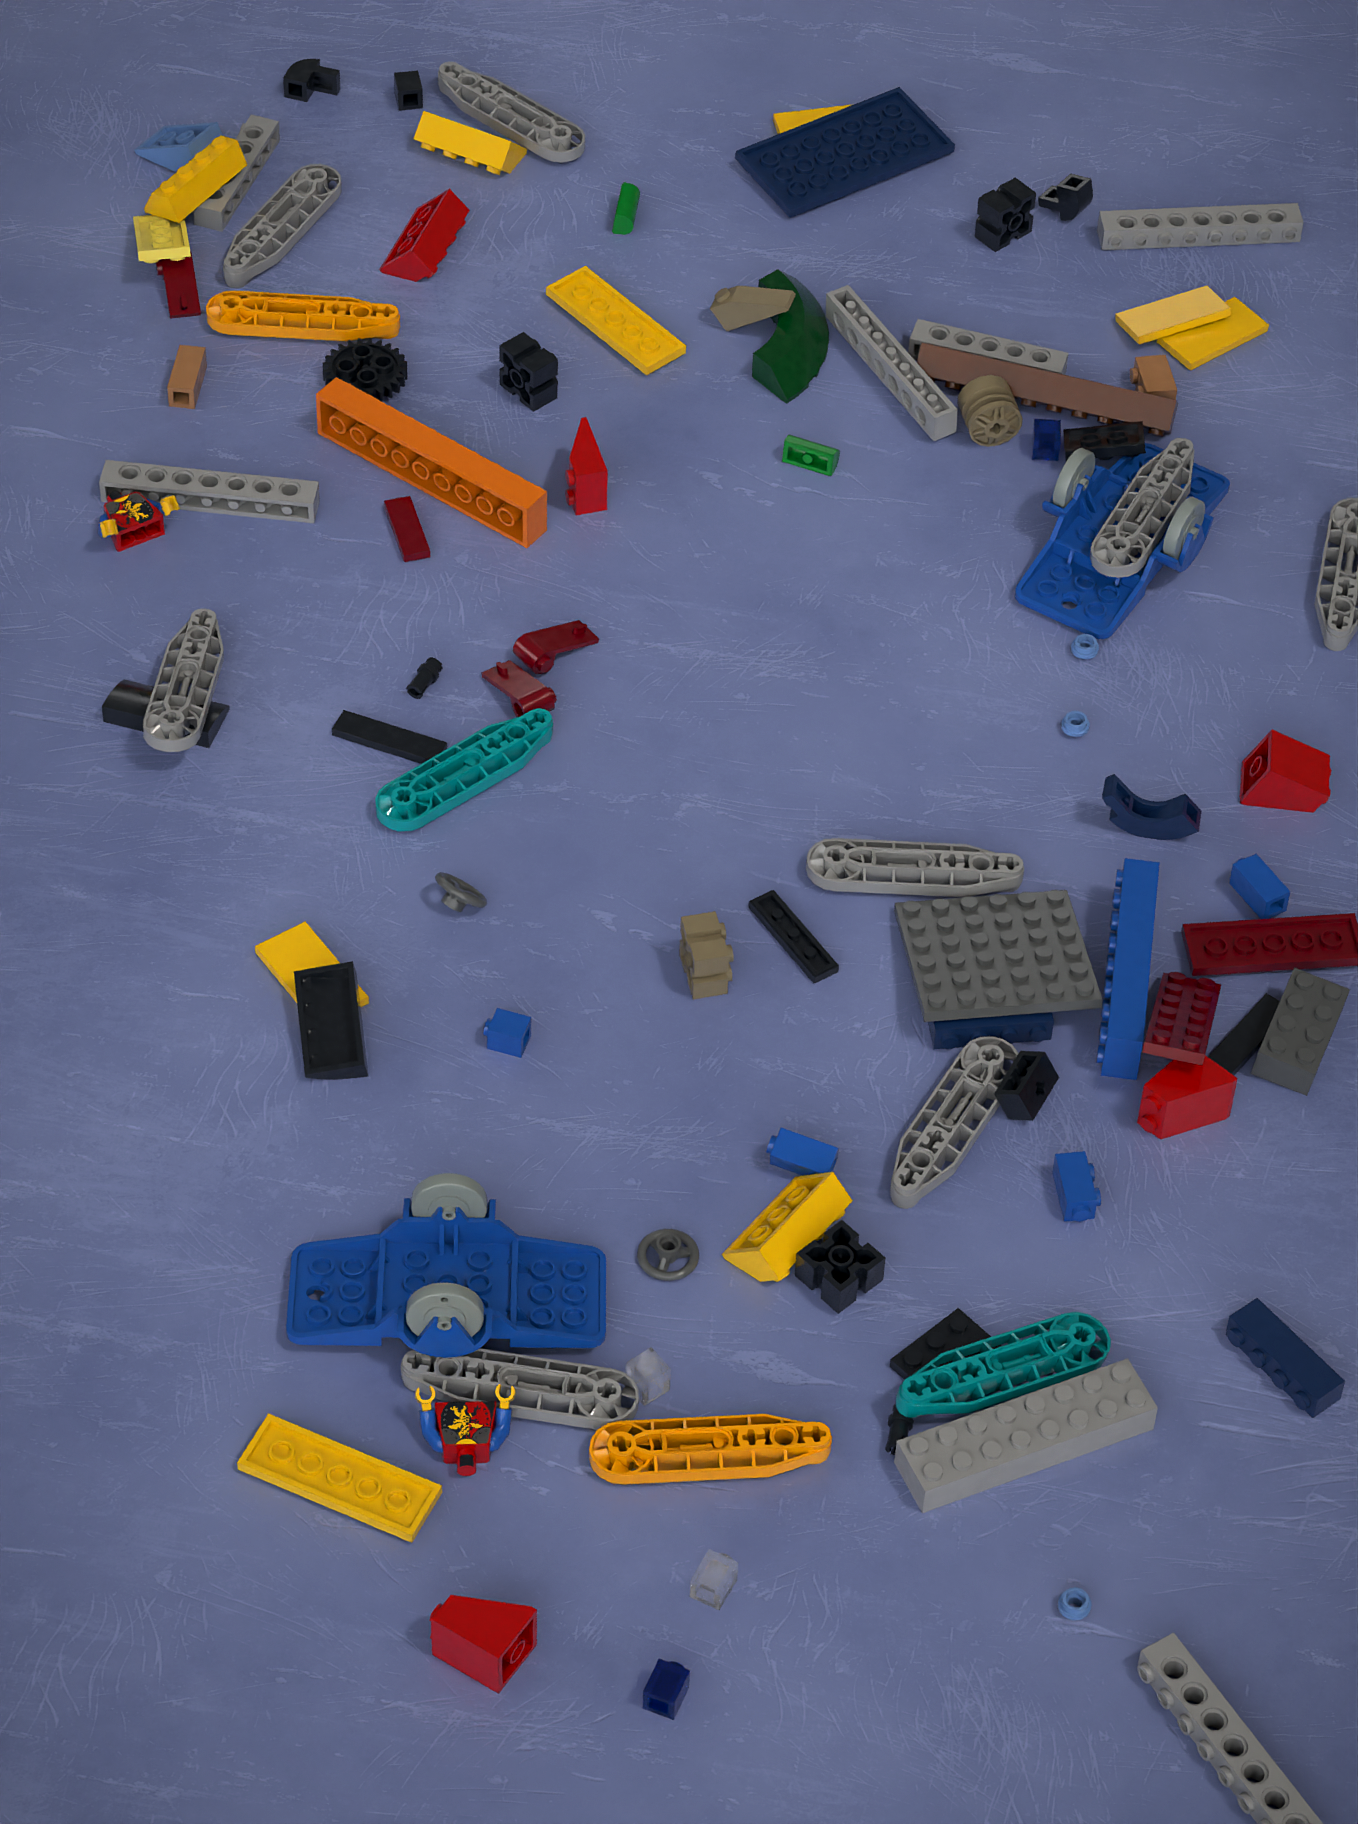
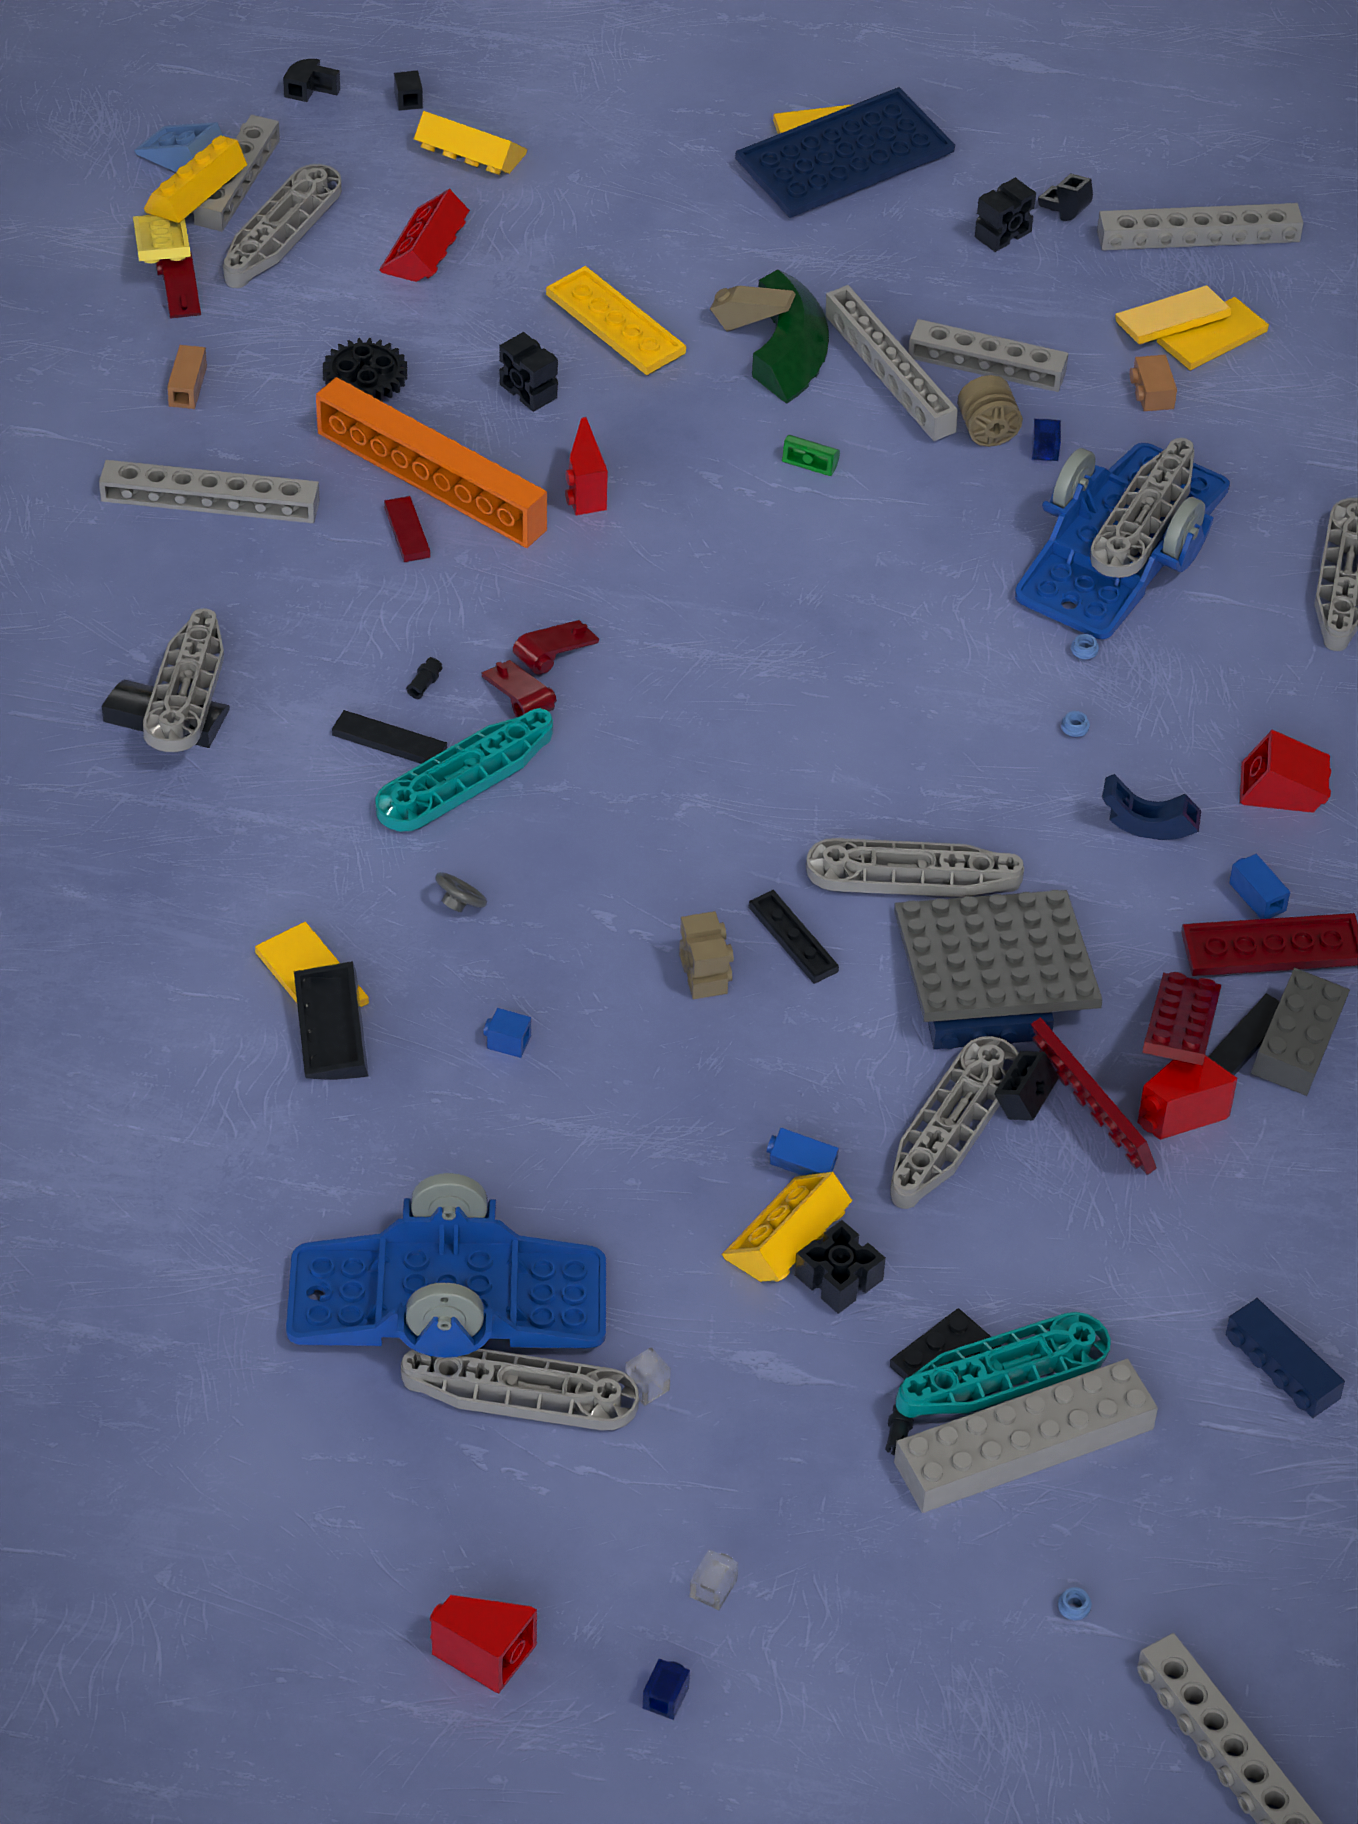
torso [98,491,180,552] -> none
light orange beam [206,291,400,341] -> none
yellow plate [237,1413,442,1543] -> none
torso [415,1384,516,1476] -> none
light grey beam [438,62,585,163] -> none
light orange beam [589,1414,832,1484] -> none
green brick [612,182,640,235] -> none
dark grey piece [637,1229,699,1281] -> none
reddish brown brick [917,343,1178,437] -> none
blue brick [1052,1151,1101,1222] -> none
black plate [1063,421,1146,461] -> none
blue brick [1096,858,1160,1080] -> none
none -> dark red plate [1031,1017,1157,1175]

